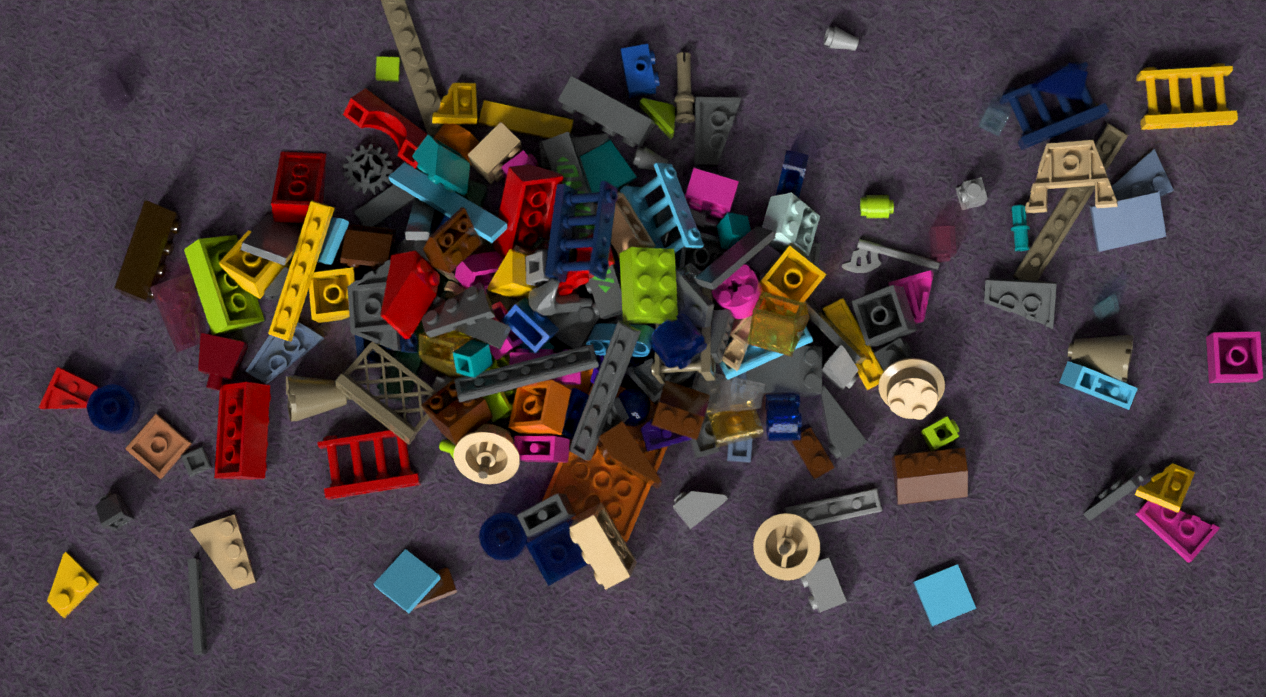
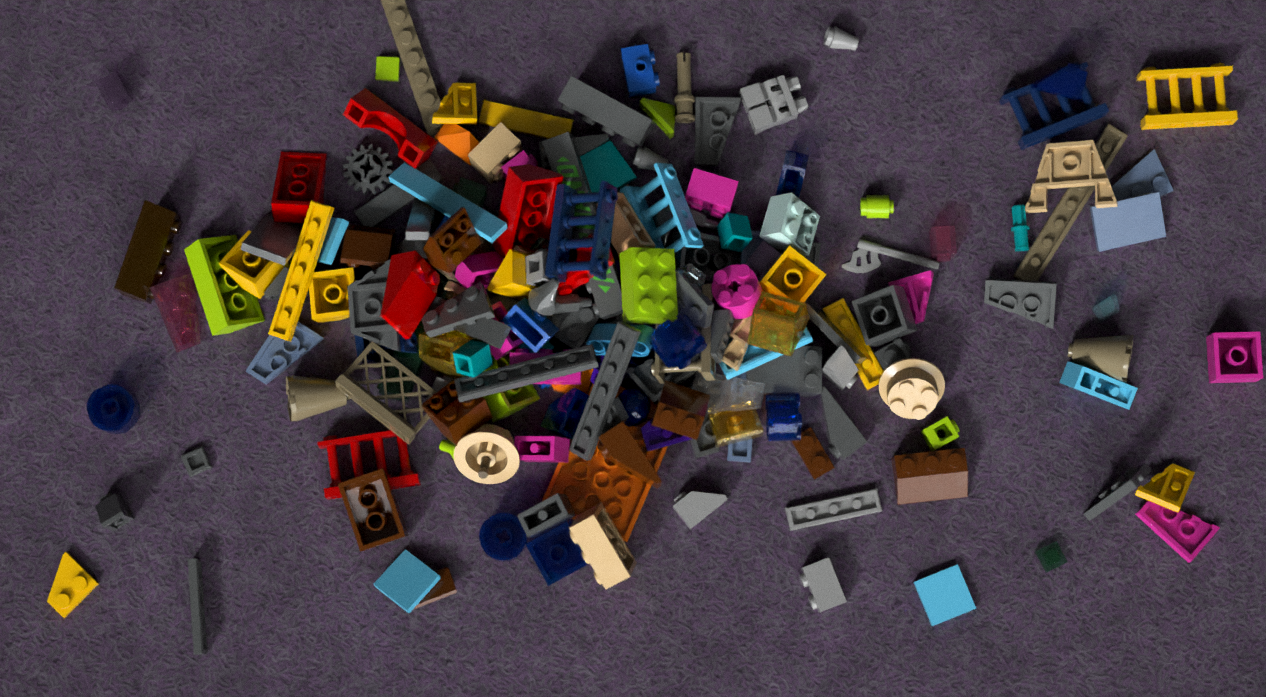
red wing [38,367,101,409] -> none
nougat tile [125,413,192,479] -> none
tan wing [190,514,257,589] -> none
dark red torso [198,333,248,391] -> none
red slope [214,382,271,480] -> none
teal slope [412,134,470,196] -> none
orange brick [508,380,571,436] -> none
dark grey tile [695,226,775,290] -> none
tan piece [753,513,820,580] -> none
light grey brick [956,177,988,210] -> none
clear light blue slope [978,103,1010,136] -> none
none -> reddish brown slope [338,468,409,552]
none -> light grey hips [739,75,808,135]
none -> clear green plate [1035,541,1067,573]

